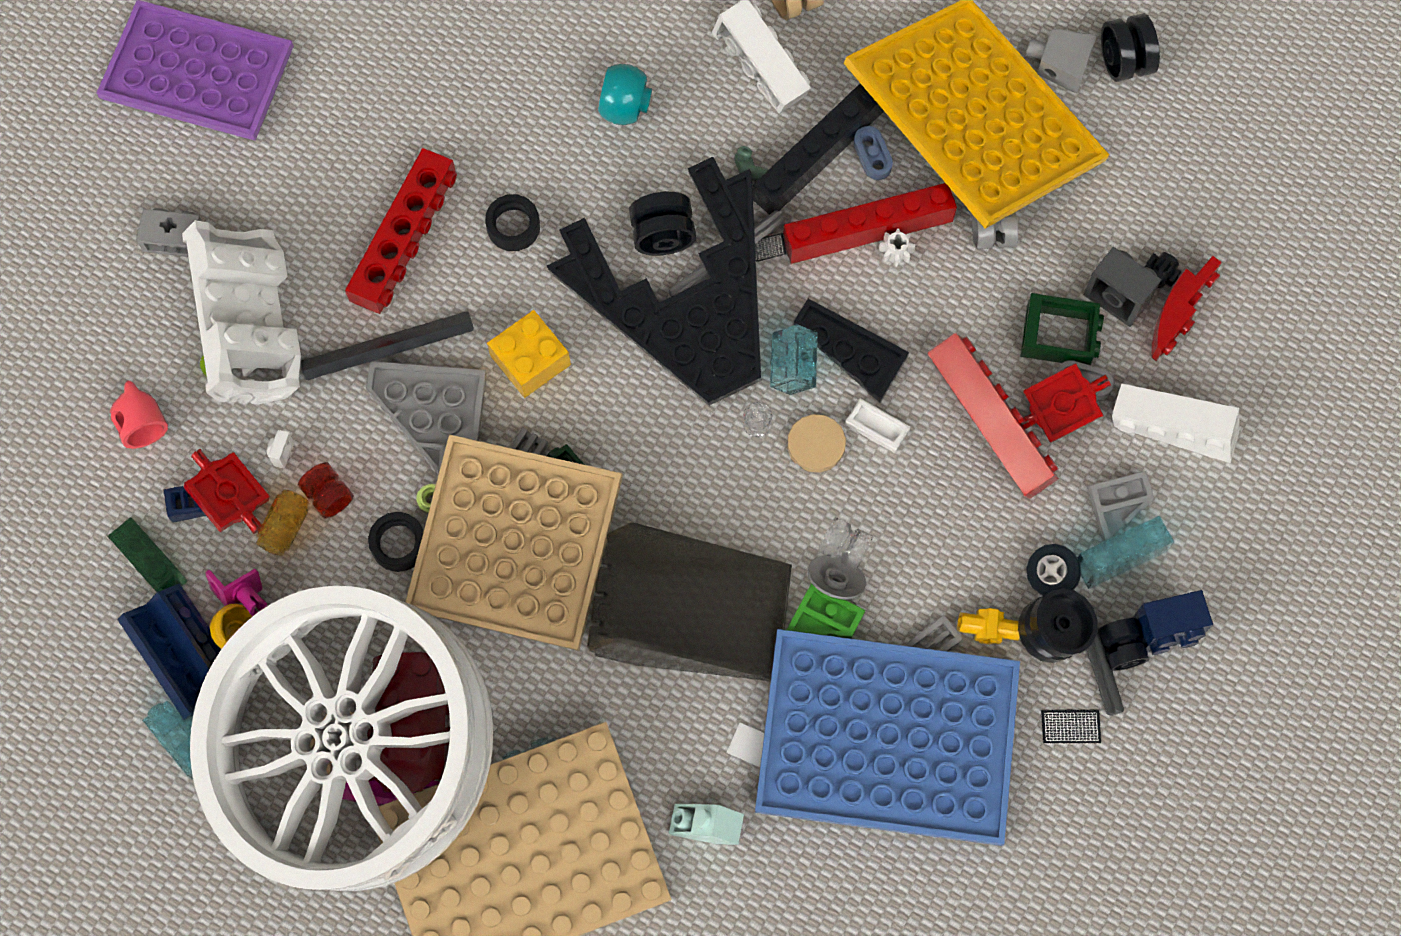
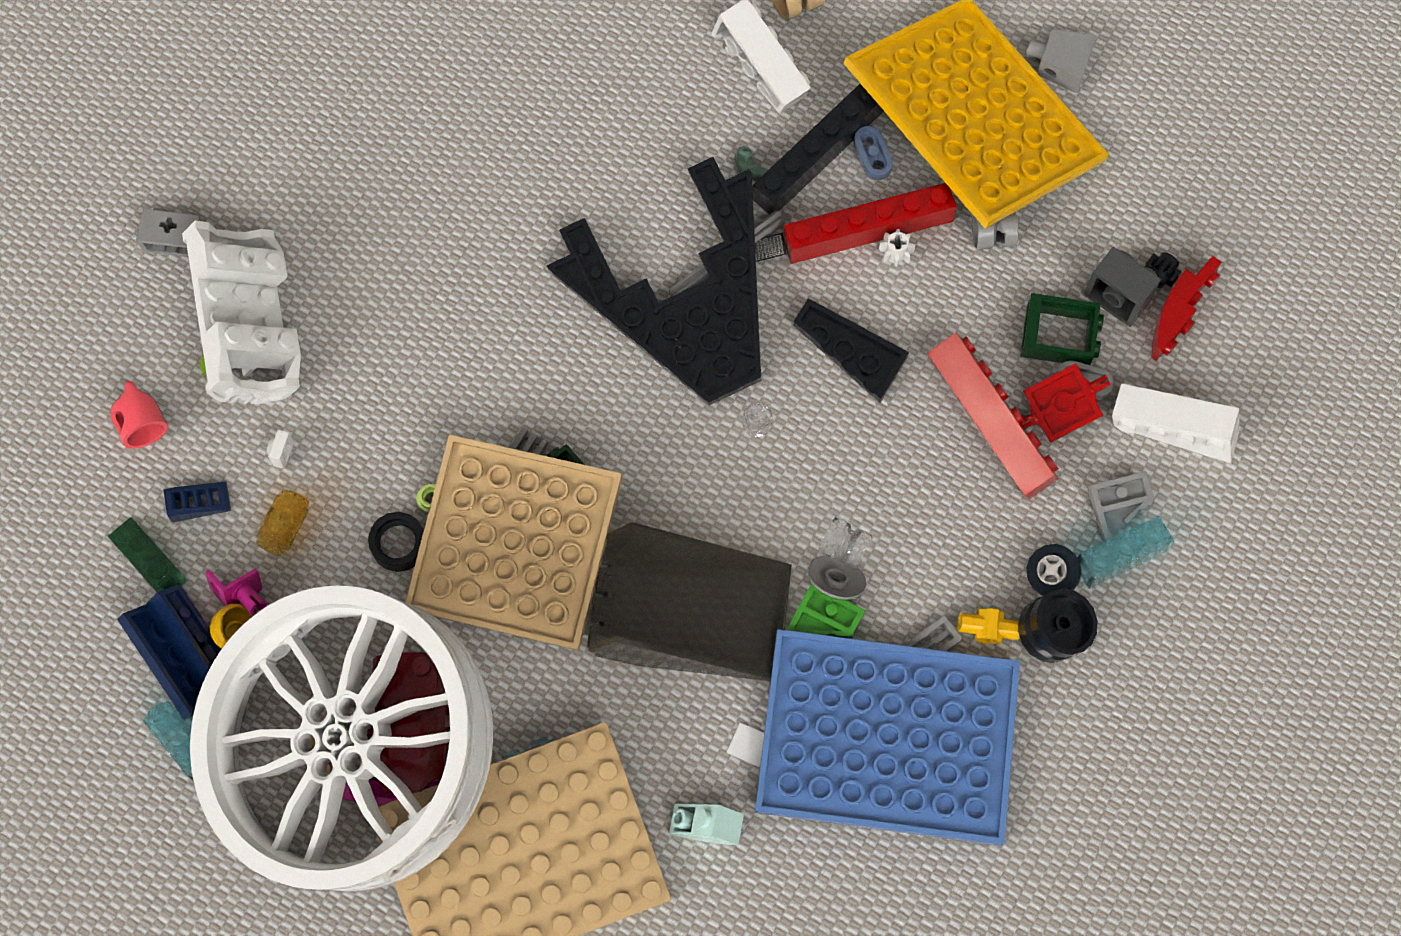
medium lavender plate [96,0,294,141] -> none
red plate [184,449,270,534] -> none
clear red wheel [298,462,354,519] -> none
black tile [301,311,474,380] -> none
red brick [345,148,457,314] -> none
light grey wing [366,361,487,475] -> none
black tyre [485,194,540,251] -> none
yellow brick [487,310,571,398] -> none
teal wheel [598,63,652,125] -> none
black wheel [629,191,696,256] -> none
clear light blue brick [770,324,818,395] -> none
tan tile [787,414,846,473] -> none
white tile [845,398,910,453] -> none
black sticker [1041,710,1101,744] -> none
dark grey axle [1087,627,1124,716] -> none
black wheel [1098,618,1150,671] -> none
black wheel [1101,13,1160,82] -> none
dark blue brick [1132,590,1213,655] -> none

